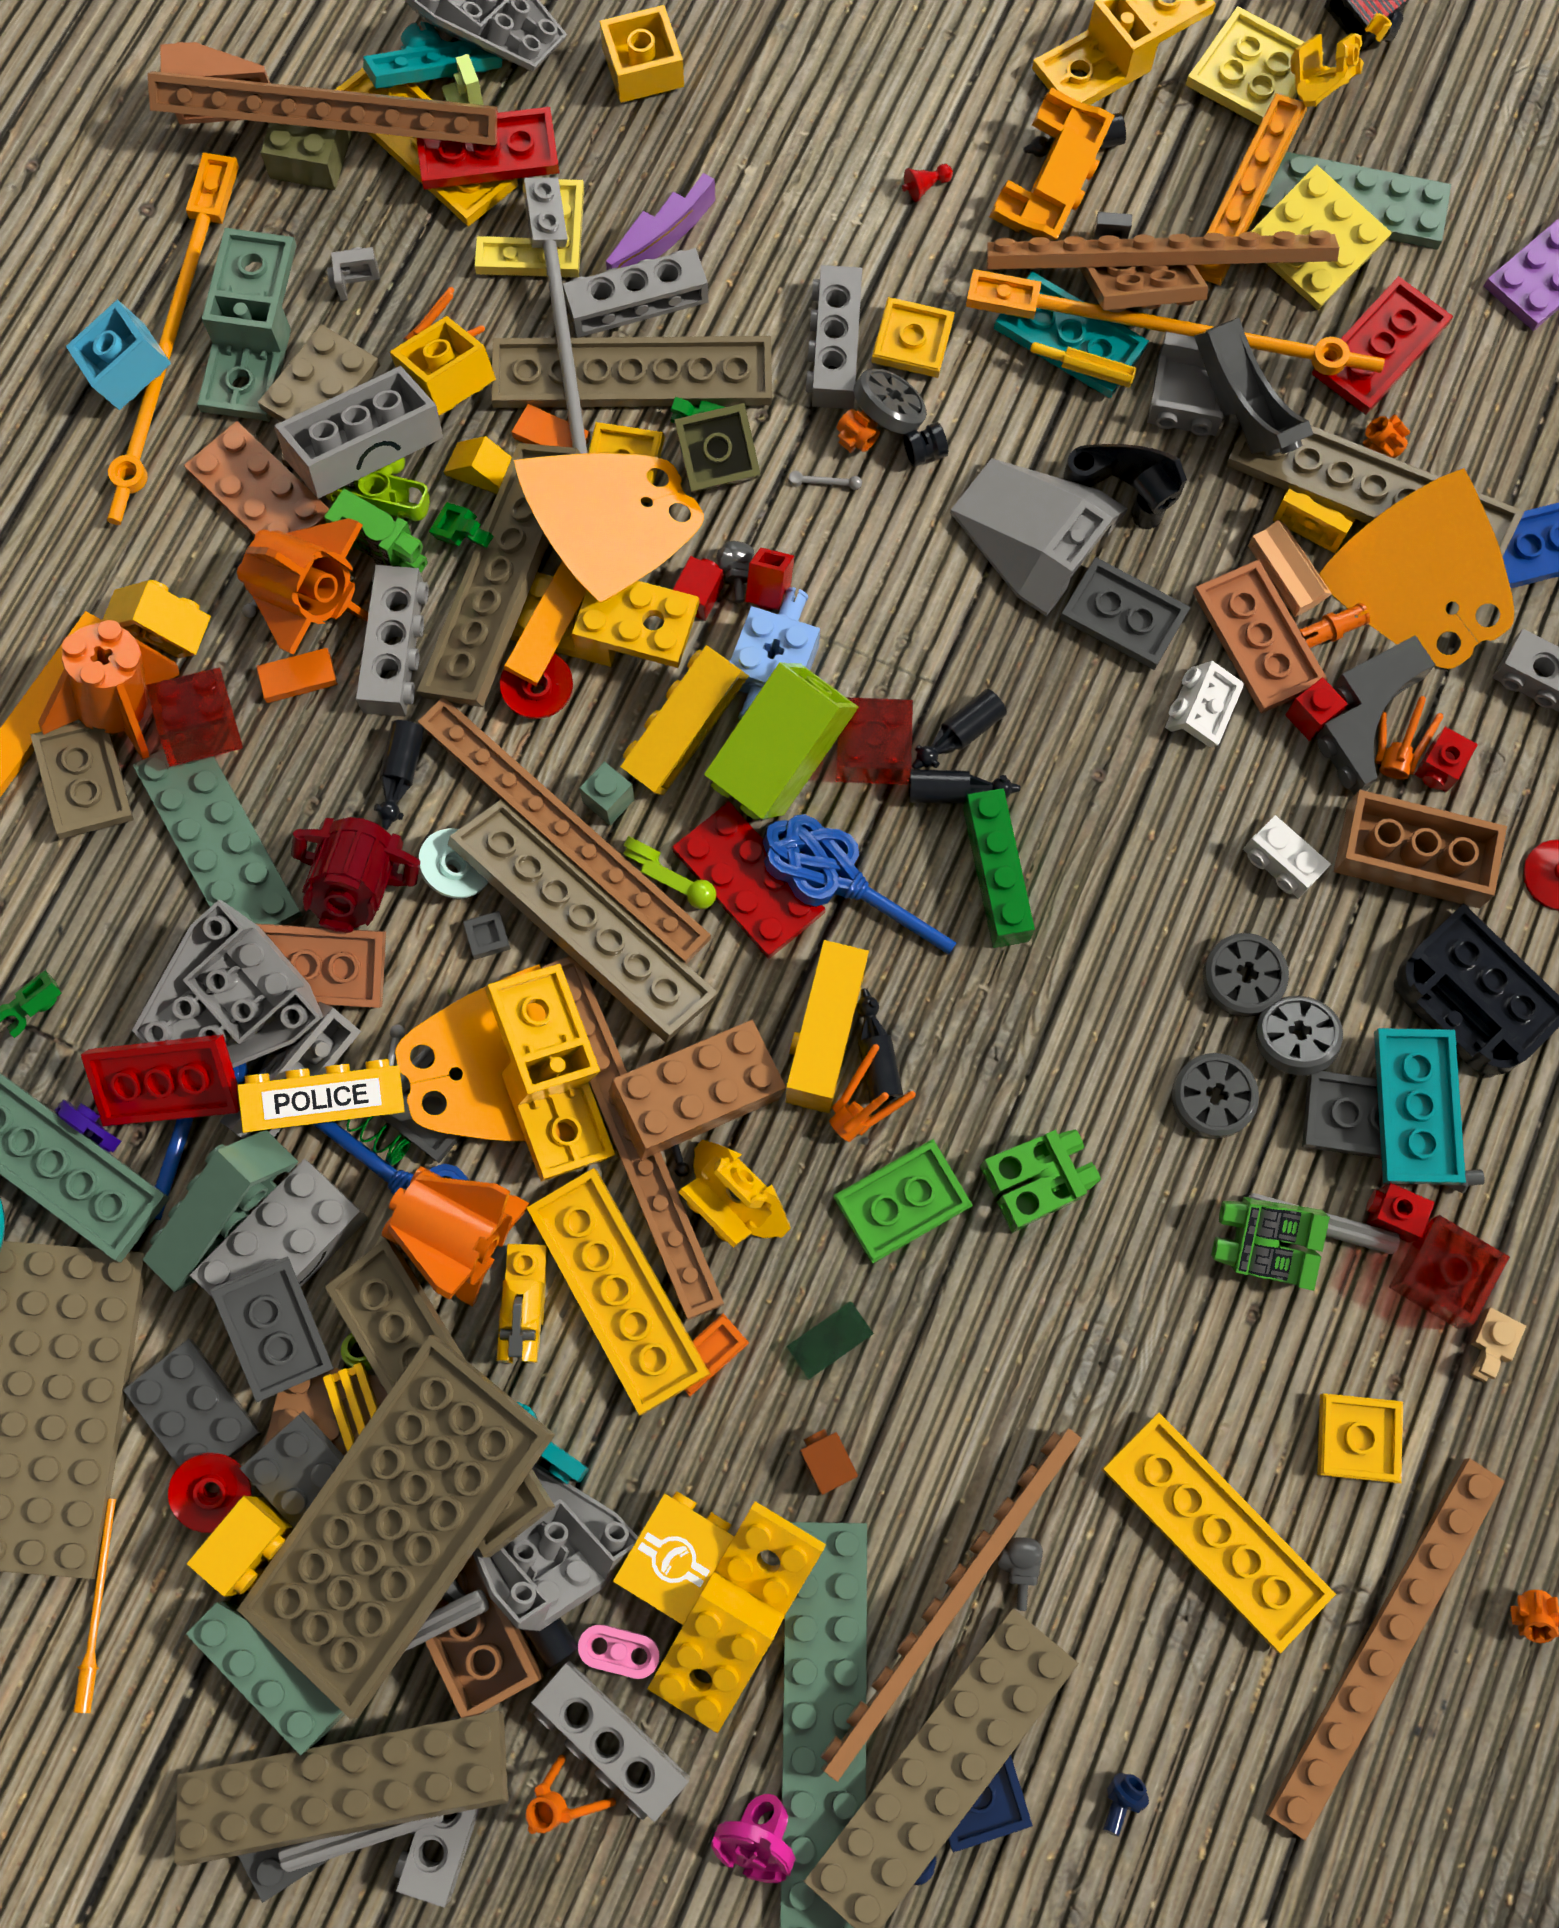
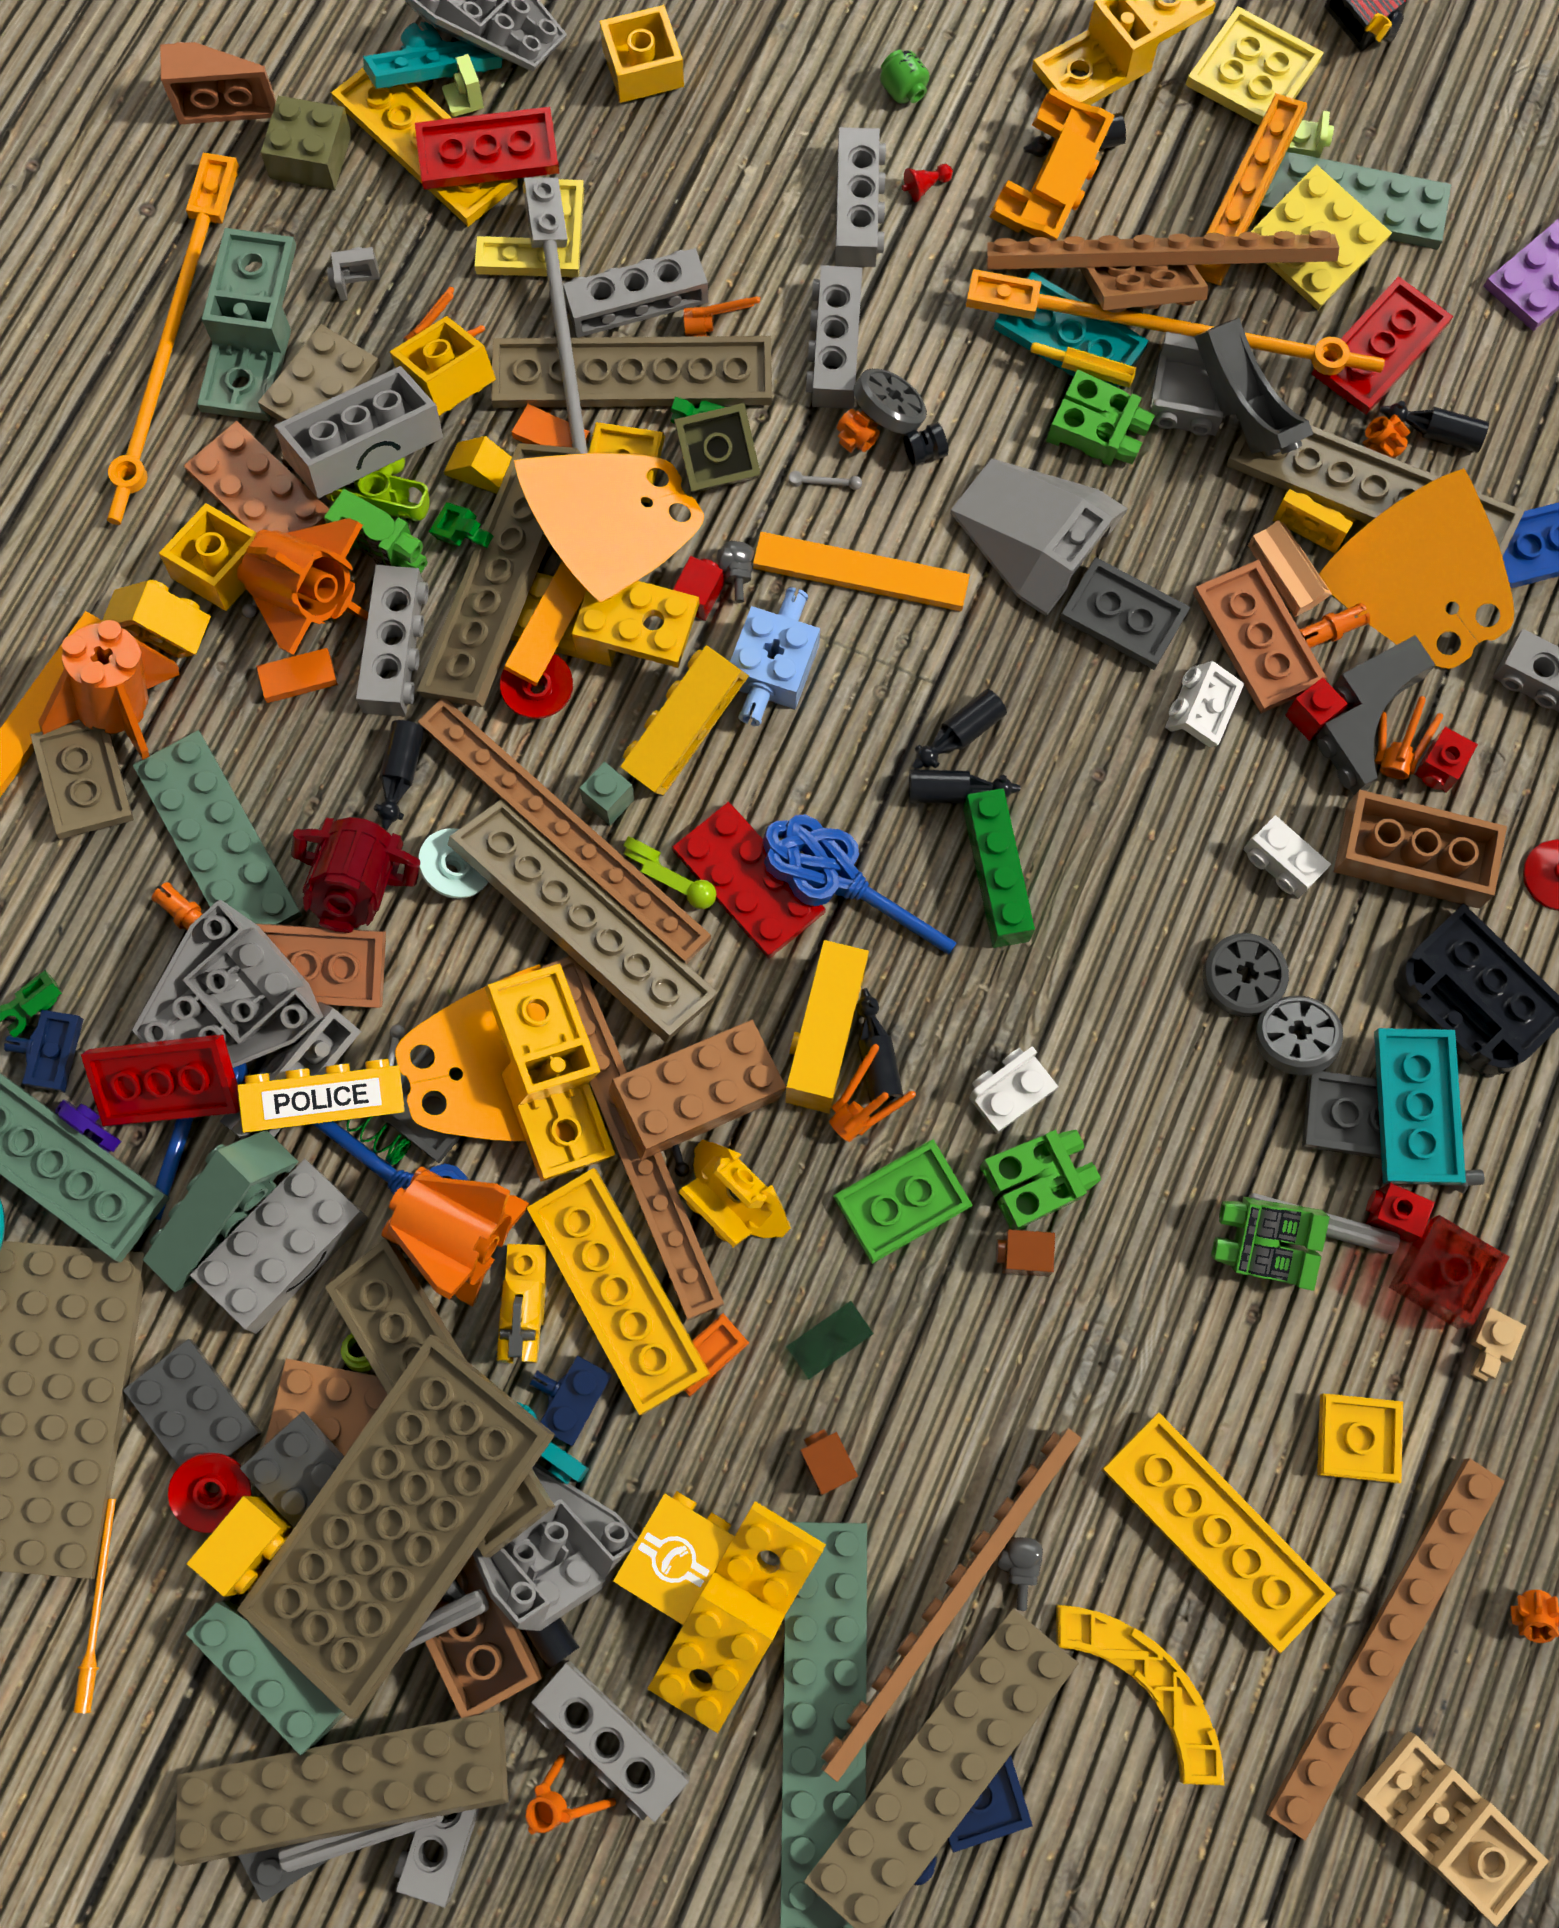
medium azure brick [66,299,171,410] -> none
clear red brick [146,667,243,767] -> none
medium nougat plate [147,71,497,146] -> none
dark grey plate [210,1256,334,1403] -> none
yellow tile [323,1362,378,1452] -> none
dark grey tile [463,911,511,960] -> none
bright pink plate [578,1624,660,1679] -> none
medium lavender slope [606,173,715,270] -> none
lime brick [704,662,859,820] -> none
dark pink tile [711,1794,796,1883] -> none
red brick [745,547,795,610] -> none
clear red brick [835,697,913,785] -> none
yellow plate [871,297,955,378] -> none
black panel [1064,444,1187,529] -> none
dark grey tile [1092,212,1132,240] -> none
dark blue plate [1103,1773,1149,1837] -> none
dark grey wheel [1172,1053,1259,1138] -> none
yellow piece [1290,33,1364,107] -> none
none -> dark blue plate [4,1010,84,1093]
none -> orange pin [152,882,202,930]
none -> yellow brick [159,503,257,611]
none -> dark blue plate [529,1355,612,1447]
none -> orange plant [684,296,761,336]
none -> light orange tile [753,532,970,612]
none -> light grey brick [835,127,886,267]
none -> bright green head [880,50,930,104]
none -> white bracket [969,1046,1059,1134]
none -> dark orange brick [996,1229,1055,1277]
none -> bright green hips [1046,369,1155,466]
none -> yellow tile [1056,1604,1225,1785]
none -> yellowish green bracket [1287,111,1334,158]
none -> tan slope [1356,1731,1549,1927]
none -> black wheel [1380,401,1489,453]

